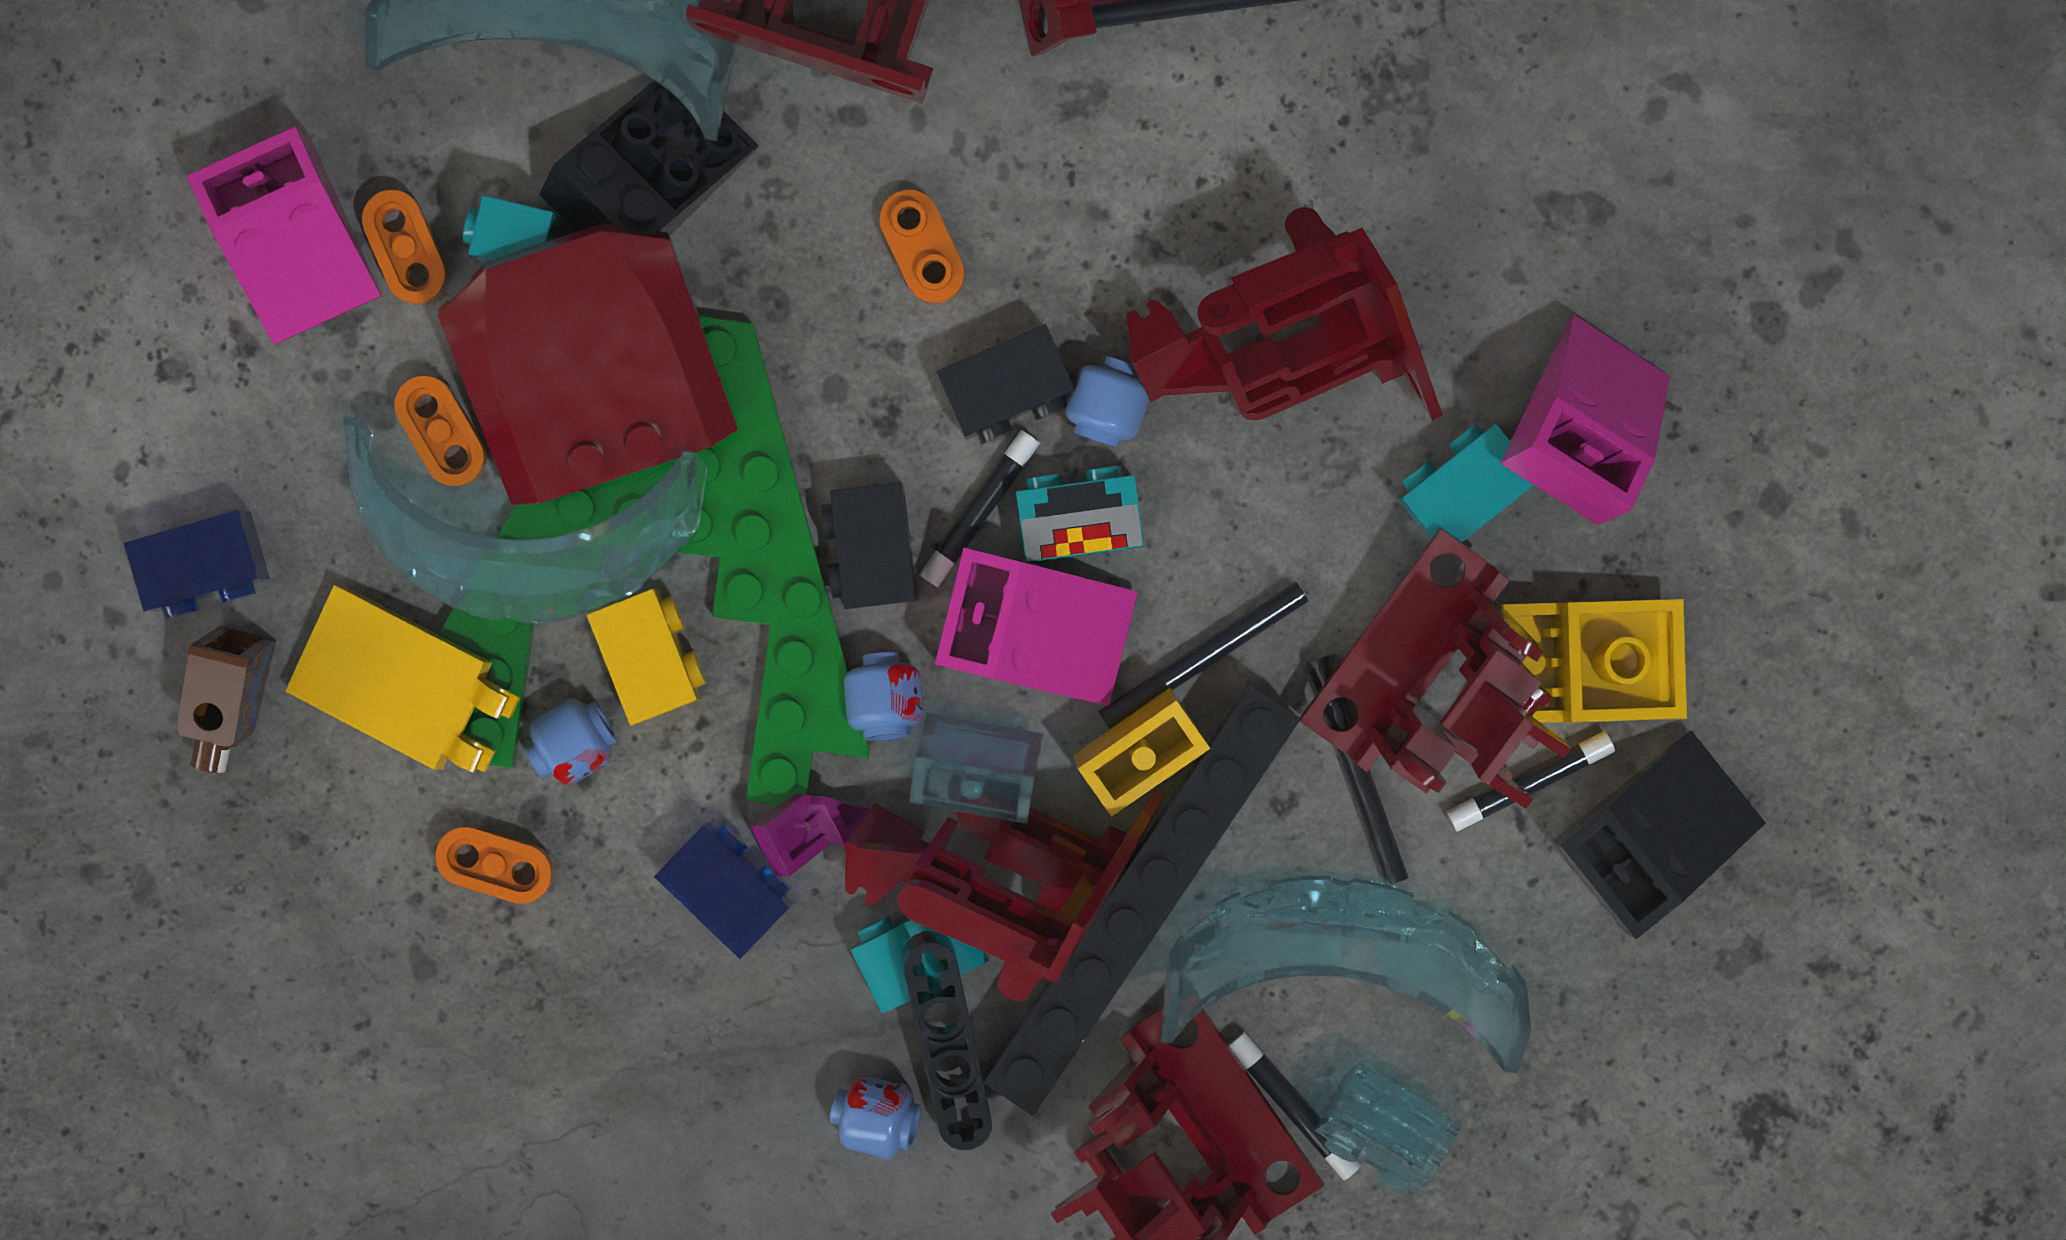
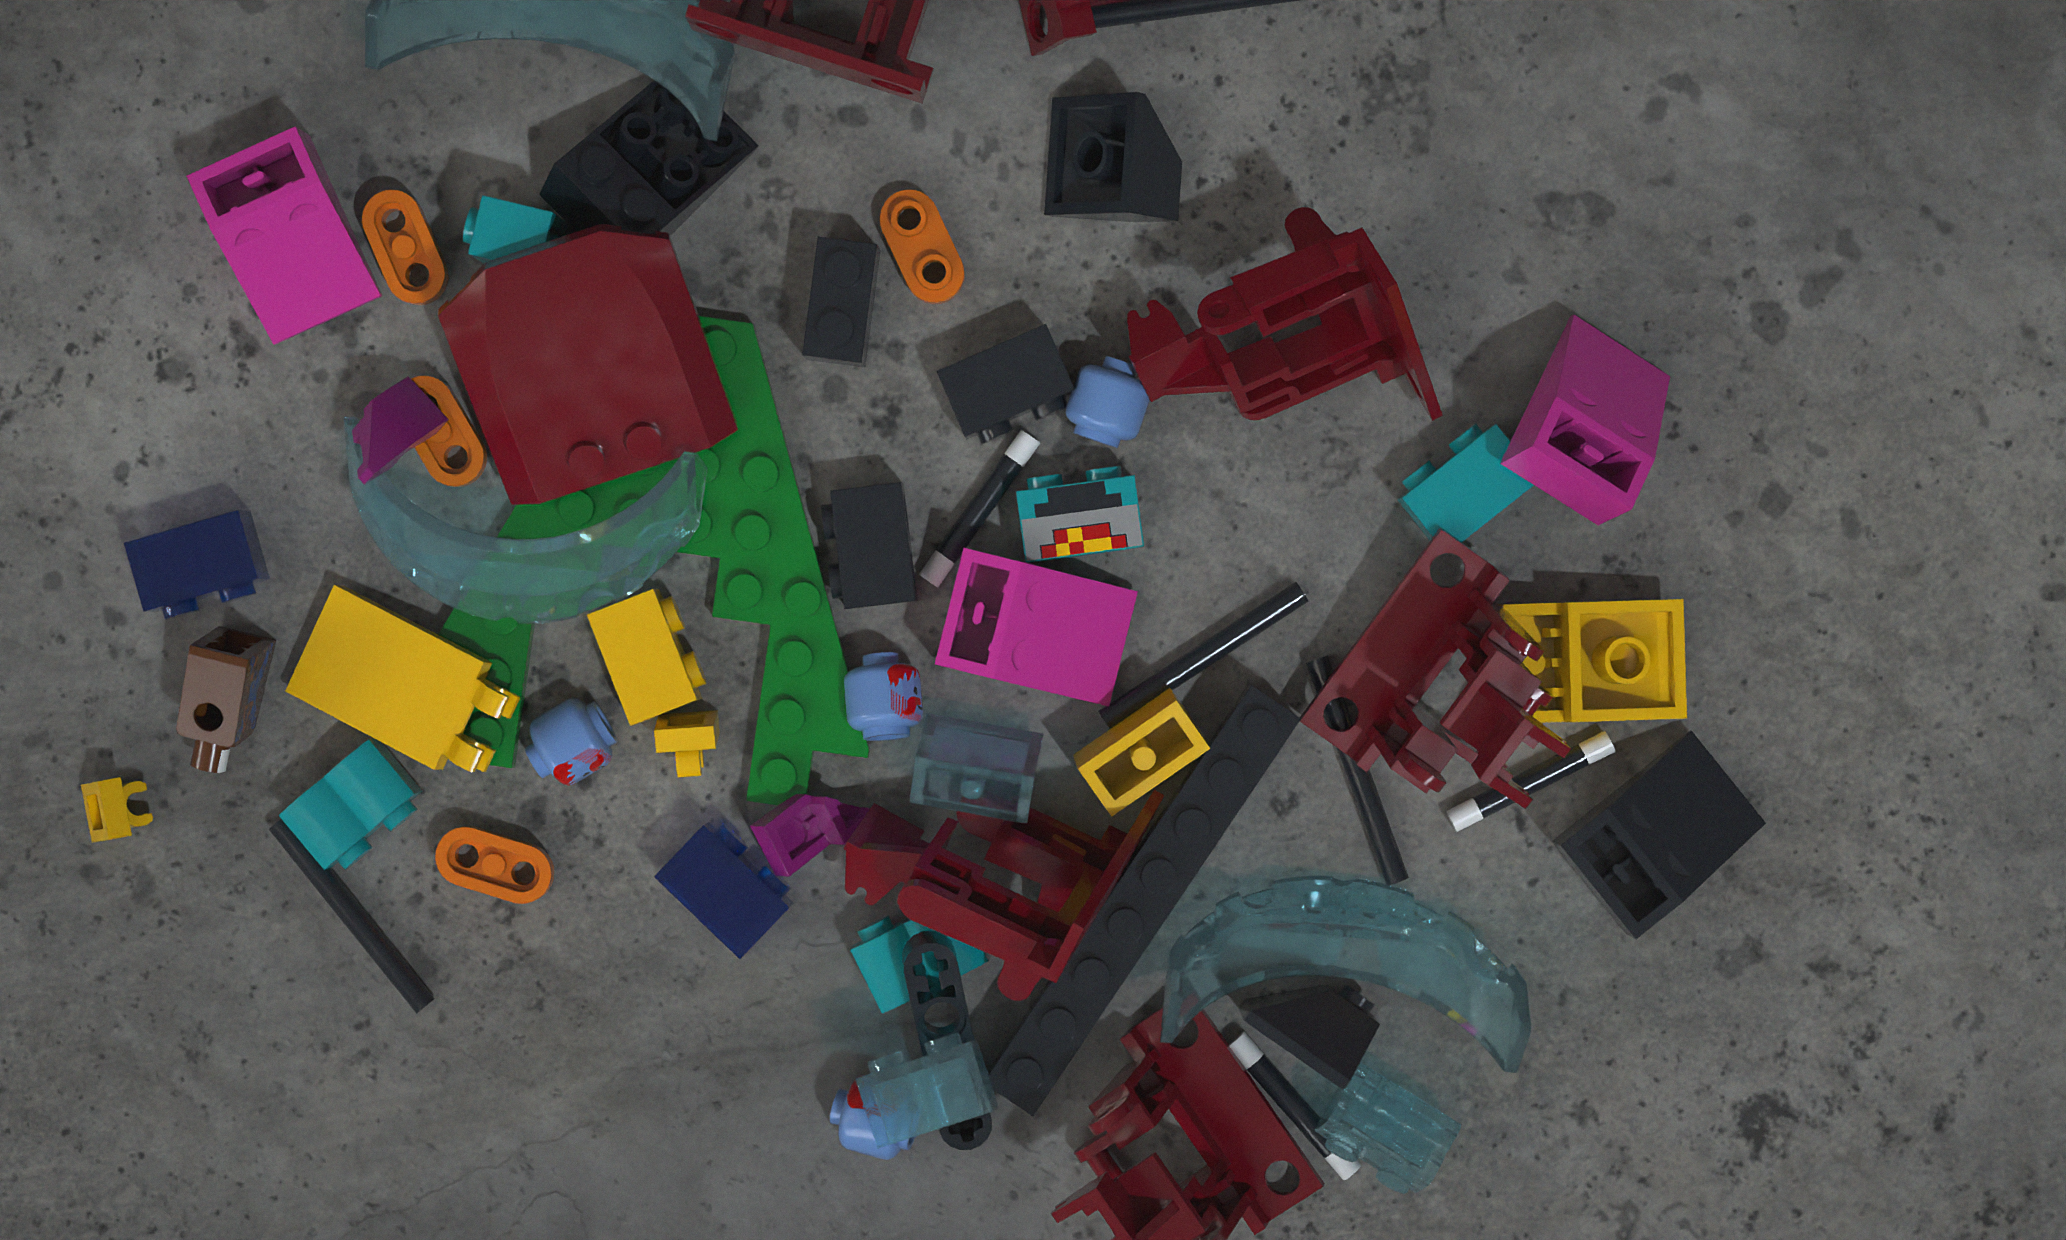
none -> yellow tile [81,777,153,843]
none -> black bar [269,819,435,1014]
none -> teal brick [279,738,422,870]
none -> magenta slope [352,376,449,485]
none -> yellow tile [654,710,720,777]
none -> black brick [802,236,881,367]
none -> clear light blue brick [855,1032,999,1149]
none -> black slope [1044,92,1182,223]
none -> black slope [1239,984,1380,1090]

